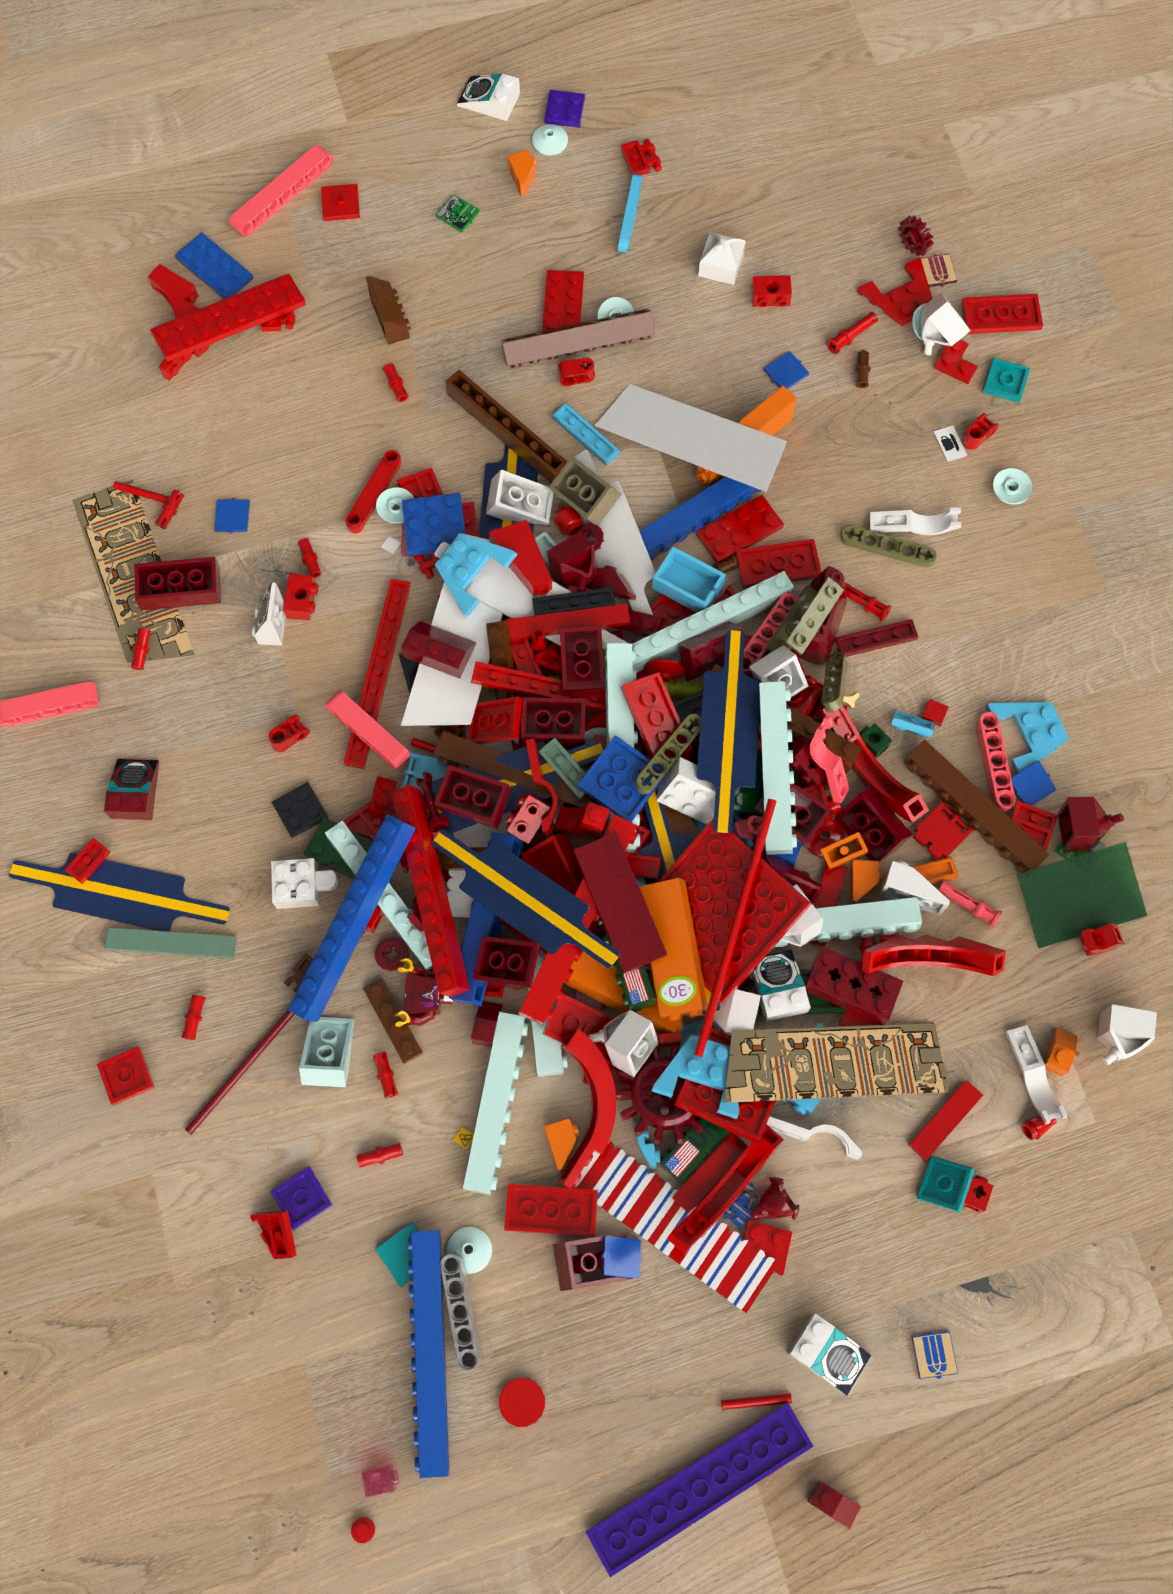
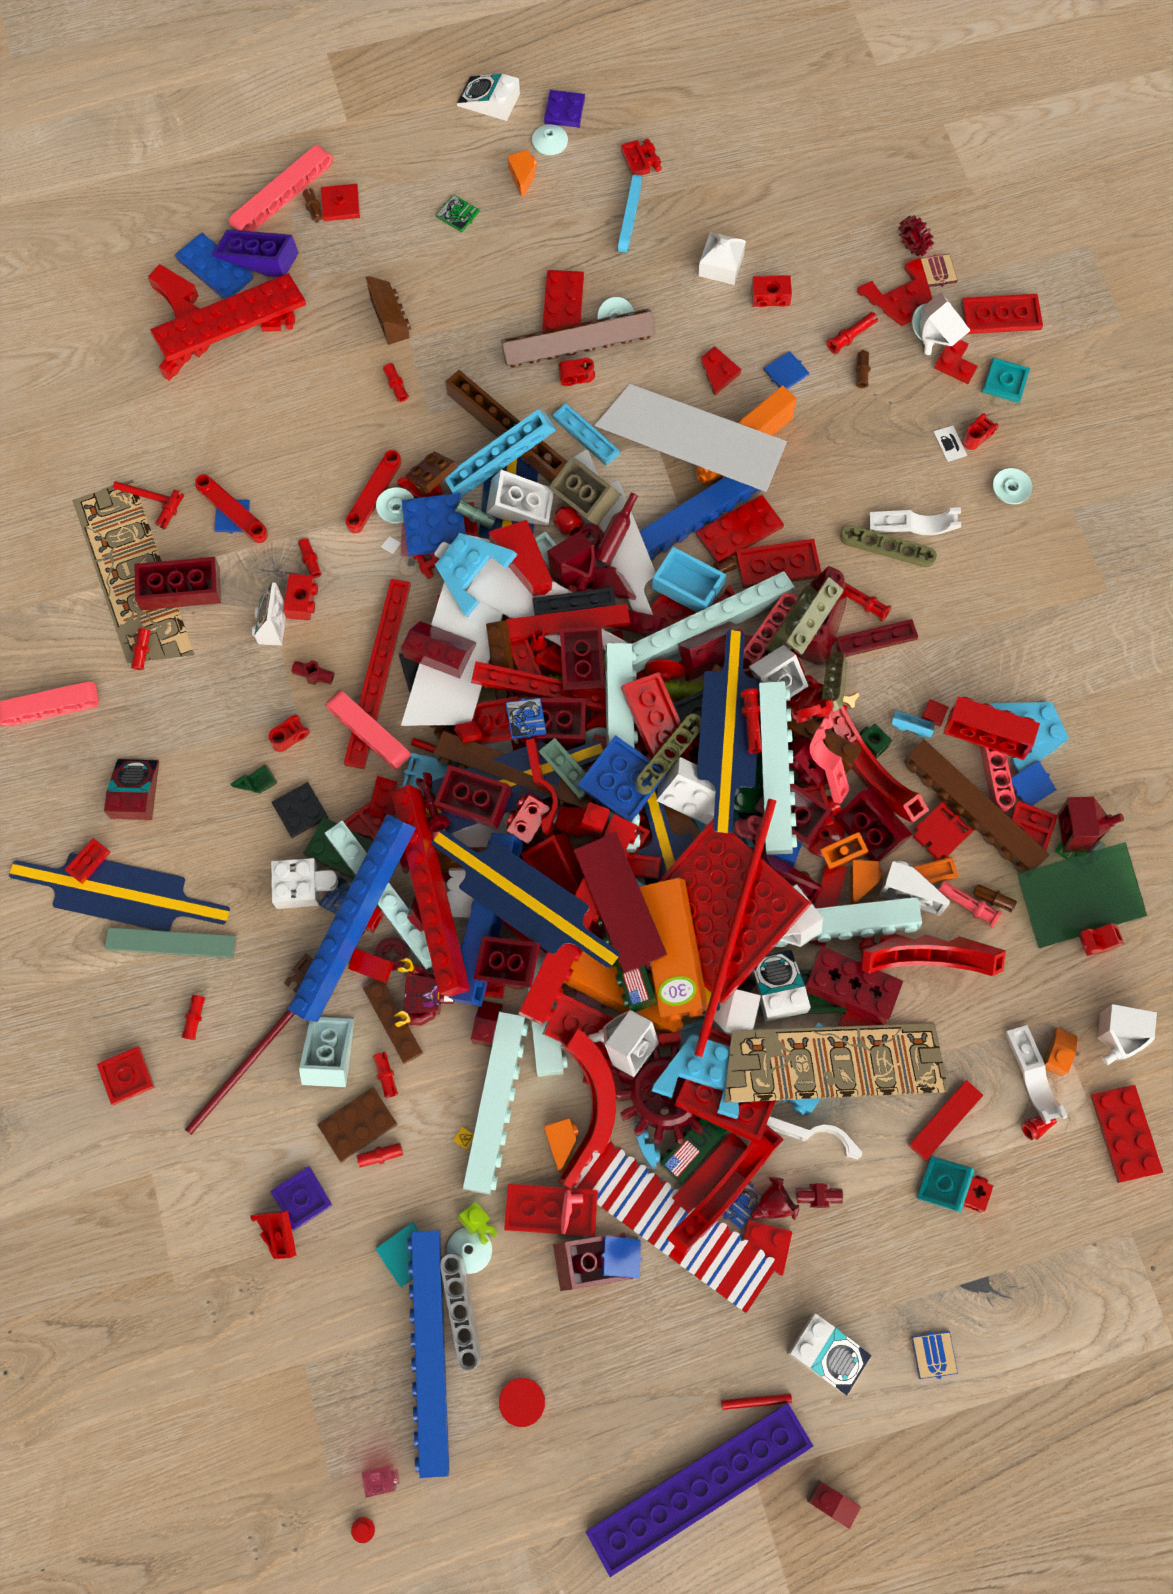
none -> red piece [195,474,268,543]
none -> dark purple slope [212,229,299,277]
none -> dark green slope [231,765,278,794]
none -> dark red axle [291,660,335,685]
none -> reddish brown axle [302,188,322,222]
none -> reddish brown plate [317,1087,398,1163]
none -> piece [319,877,352,914]
none -> red tile [348,949,394,983]
none -> reddish brown plate [405,451,458,495]
none -> medium azure brick [445,409,557,497]
none -> red tile [454,721,482,743]
none -> sand green pin [455,499,495,529]
none -> lime plate [457,1202,498,1245]
none -> piece [506,698,546,739]
none -> coral bar [561,1189,583,1234]
none -> dark red piece [595,492,638,566]
none -> red wing [701,346,742,395]
none -> red pin [741,688,762,754]
none -> red plate [791,698,834,723]
none -> dark red axle [796,1183,843,1208]
none -> red brick [943,696,1040,760]
none -> reddish brown axle [973,884,1017,913]
none -> red plate [1090,1085,1164,1183]

